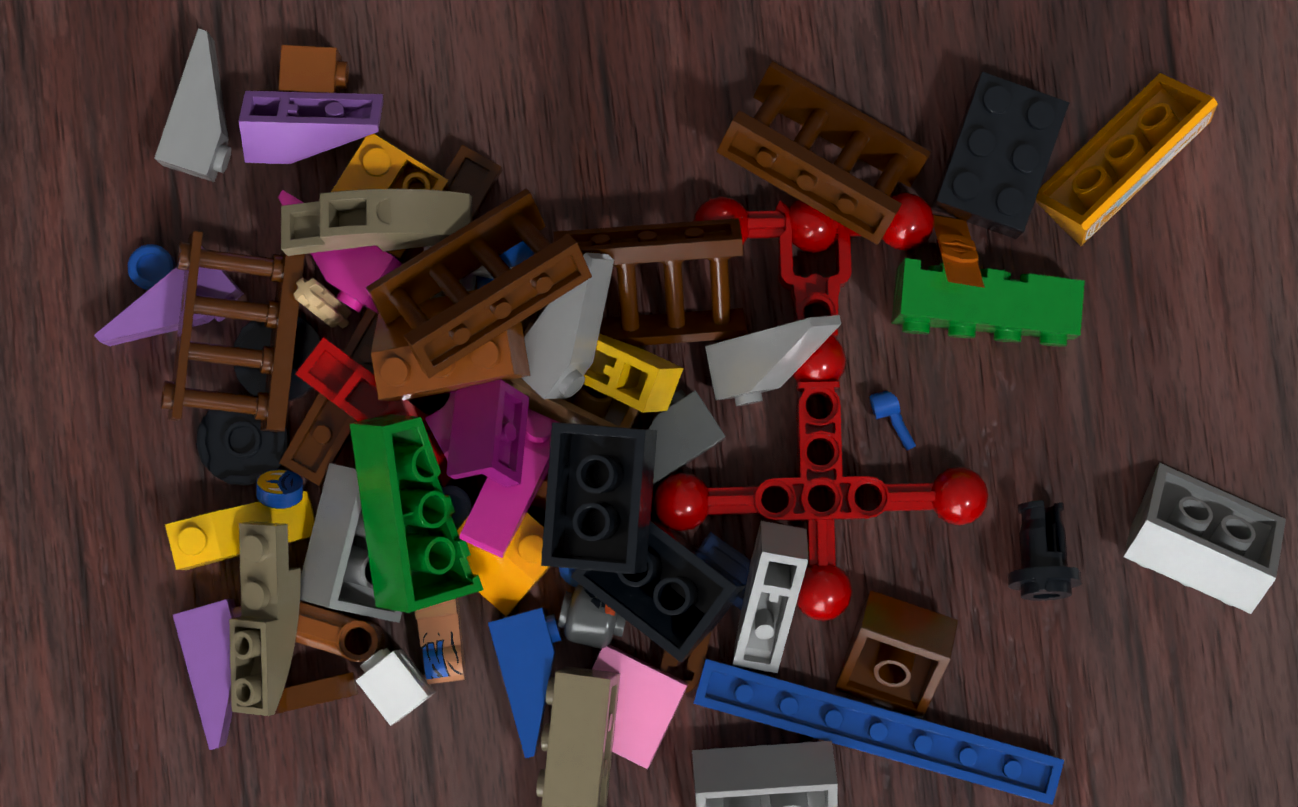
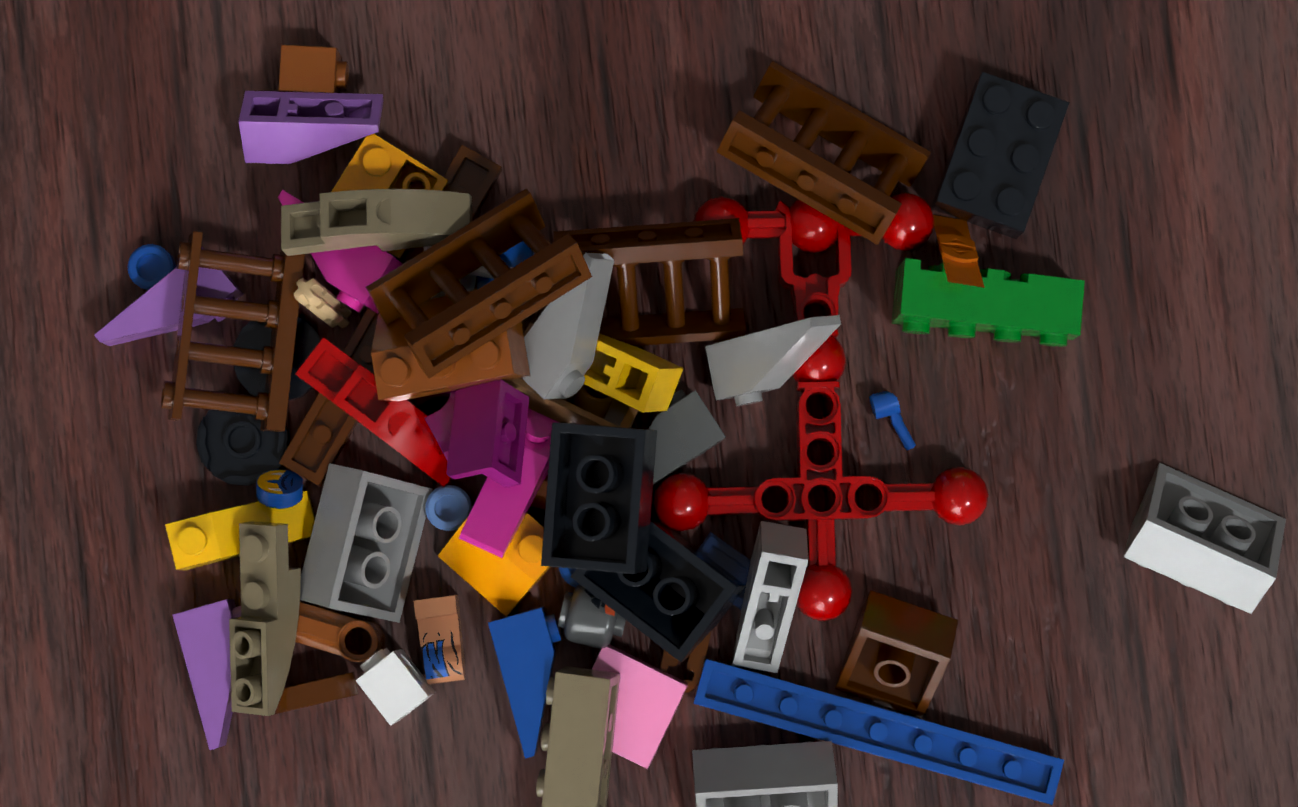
light grey slope [154,28,231,182] -> none
green wedge [350,414,484,613] -> none
black piece [1007,500,1082,601] -> none
light orange slope [1035,73,1218,246] -> none

